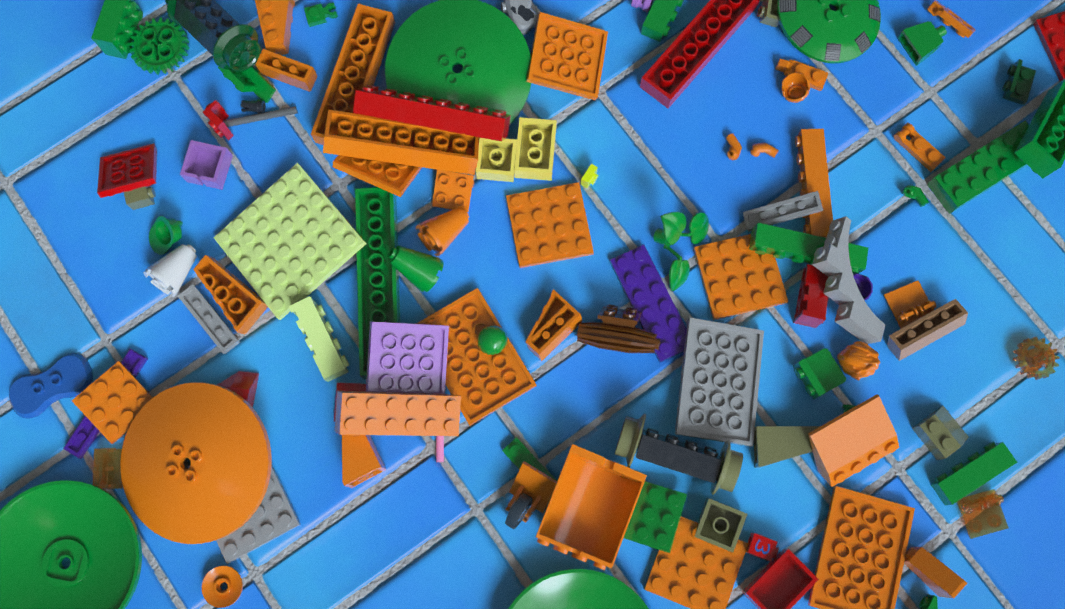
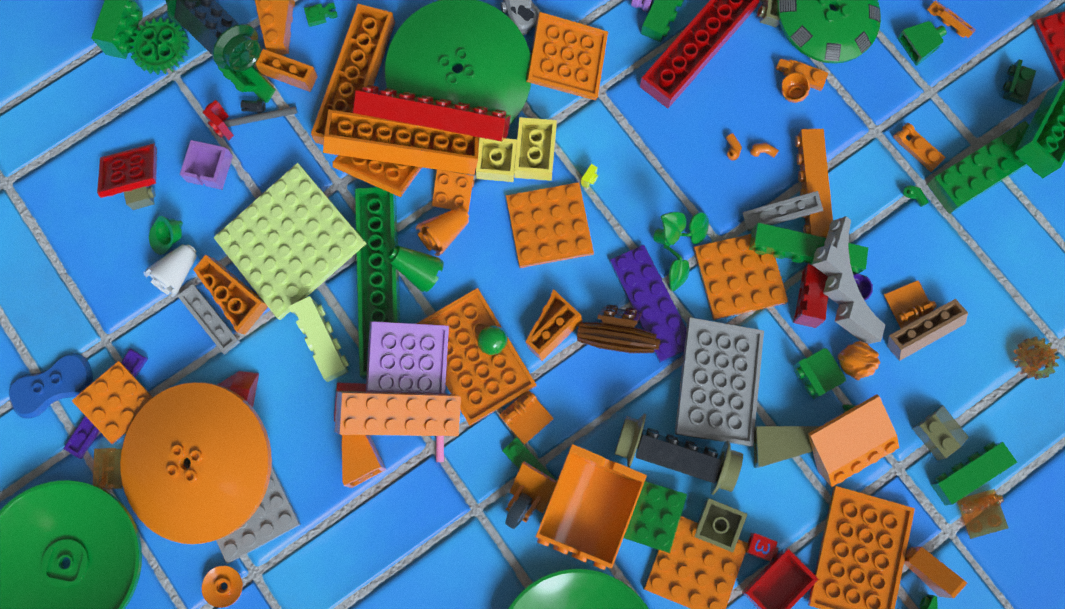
none -> orange hinge [499,391,554,445]

